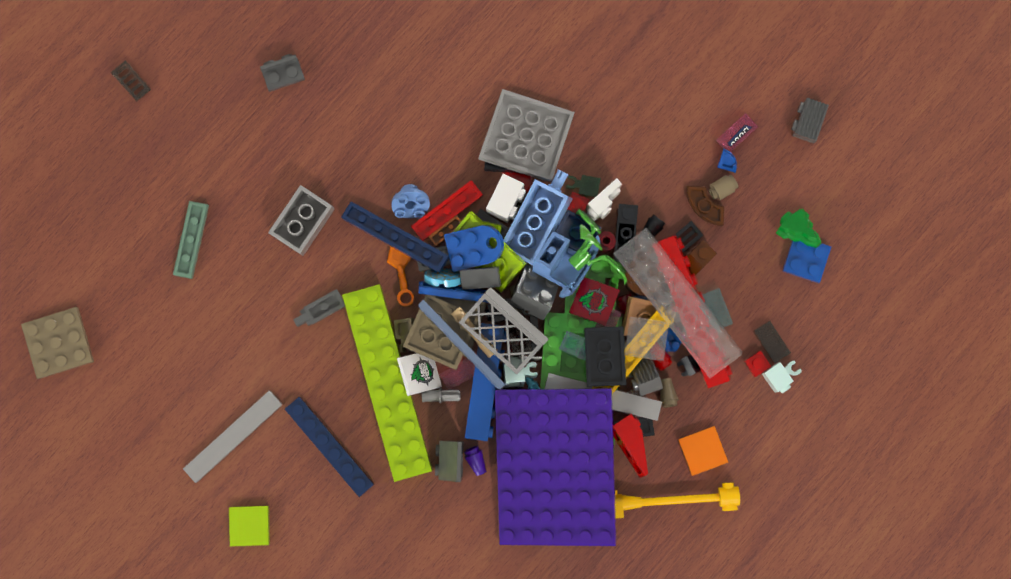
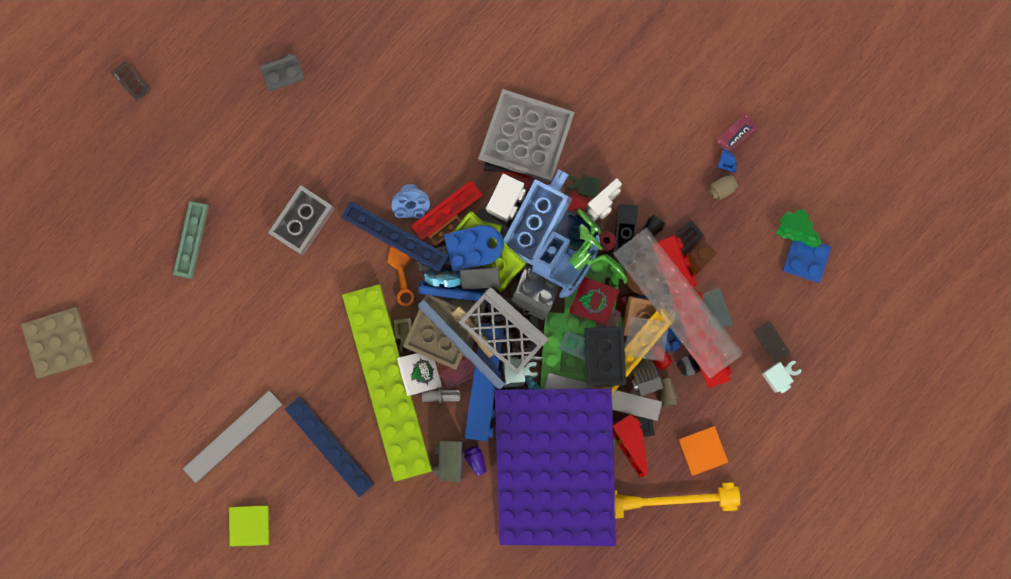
dark grey hinge [293,289,345,327] -> none
reddish brown tile [686,186,724,226] -> none
red plate [744,351,771,377] -> none
dark grey brick [791,98,829,144] -> none

